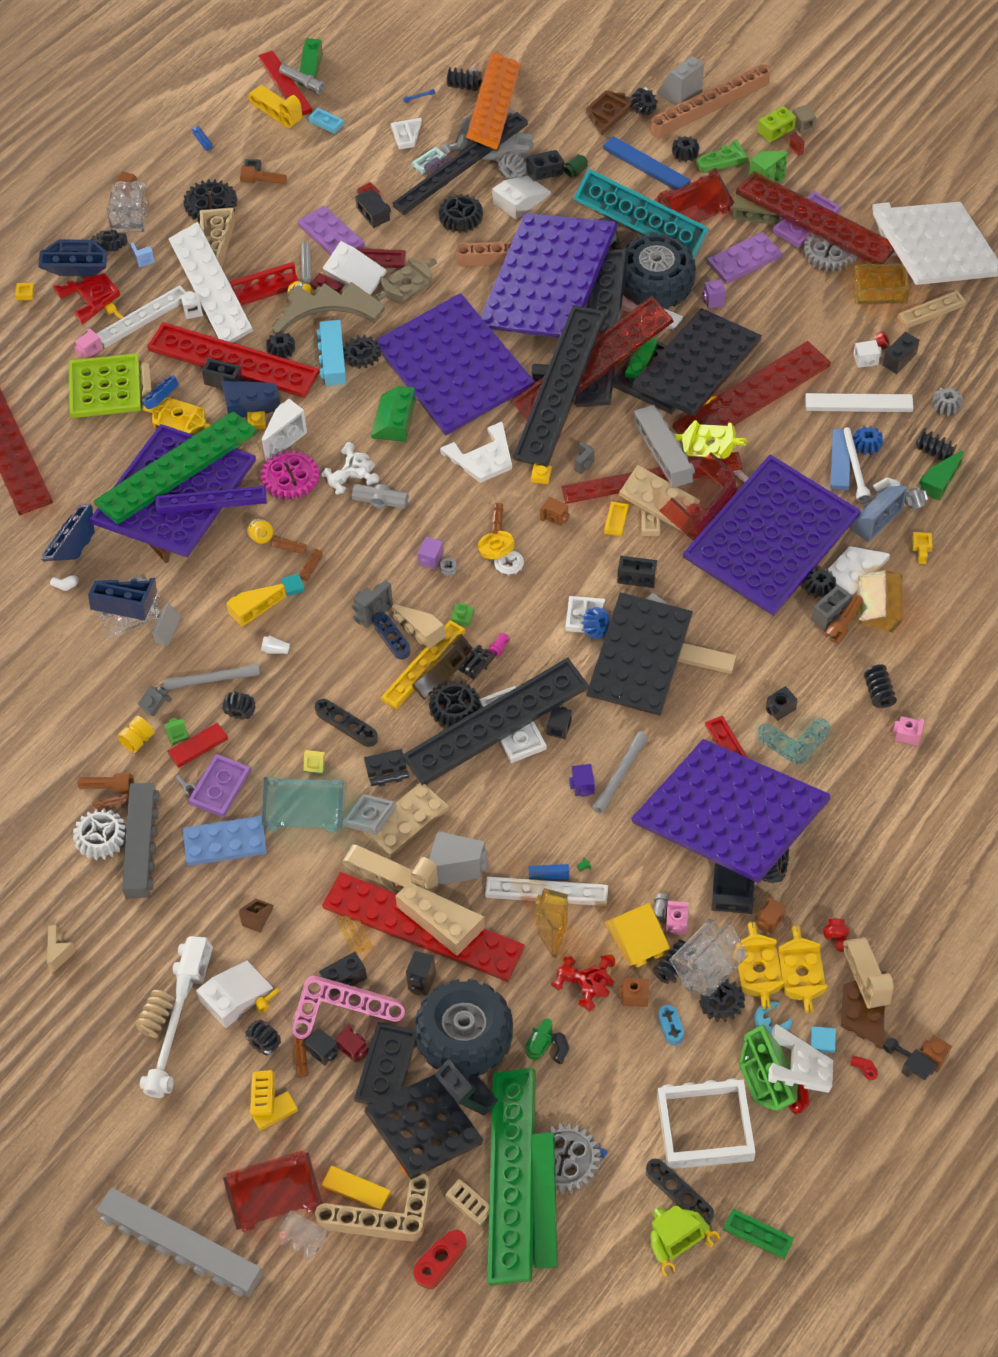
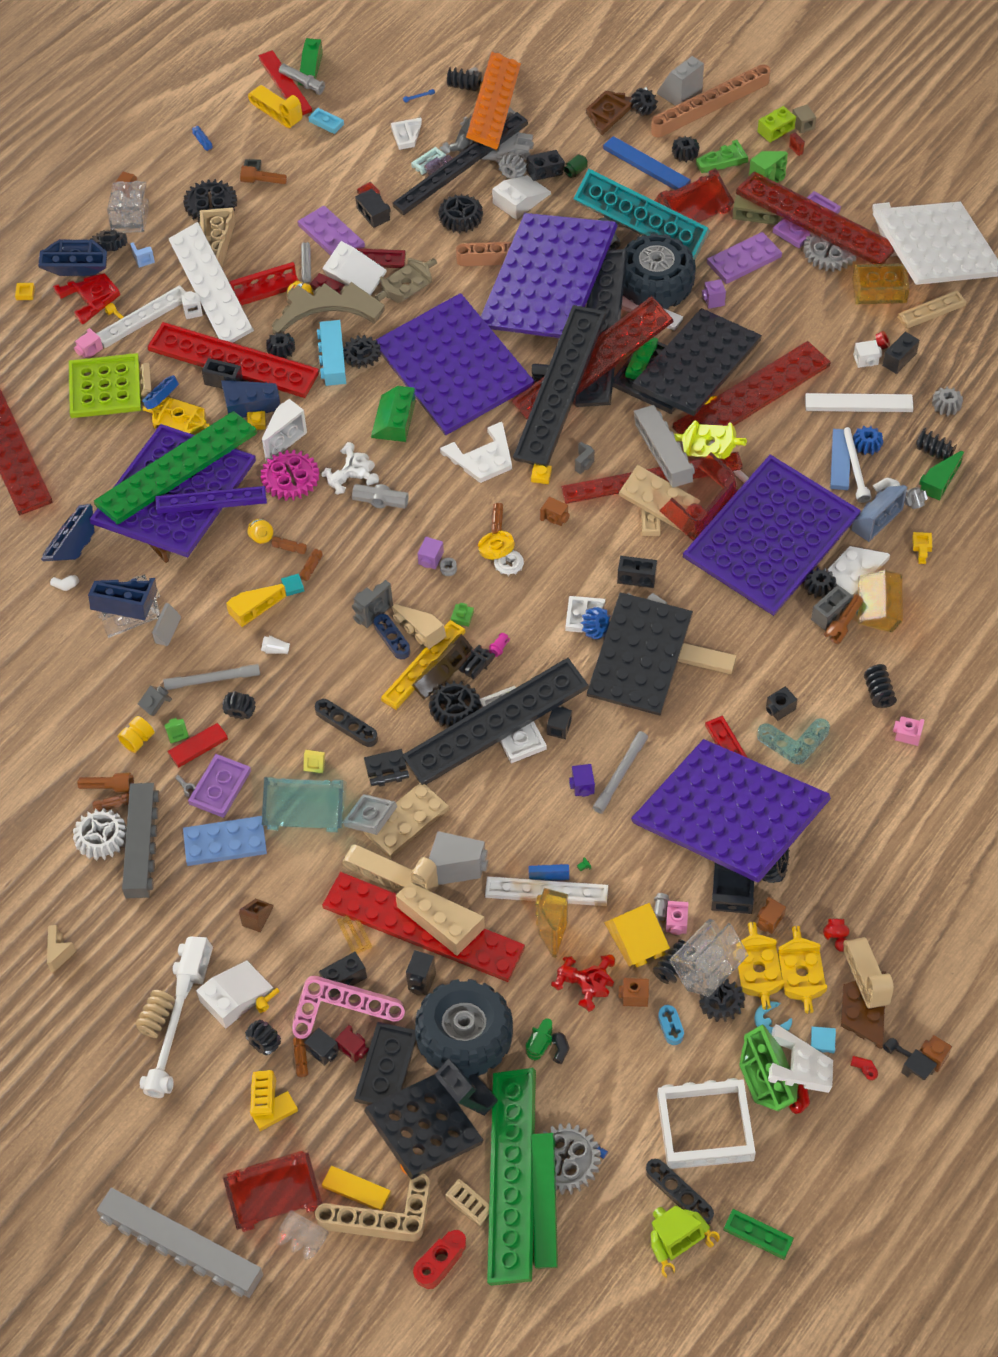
yellow tile [604,501,629,537] -> none

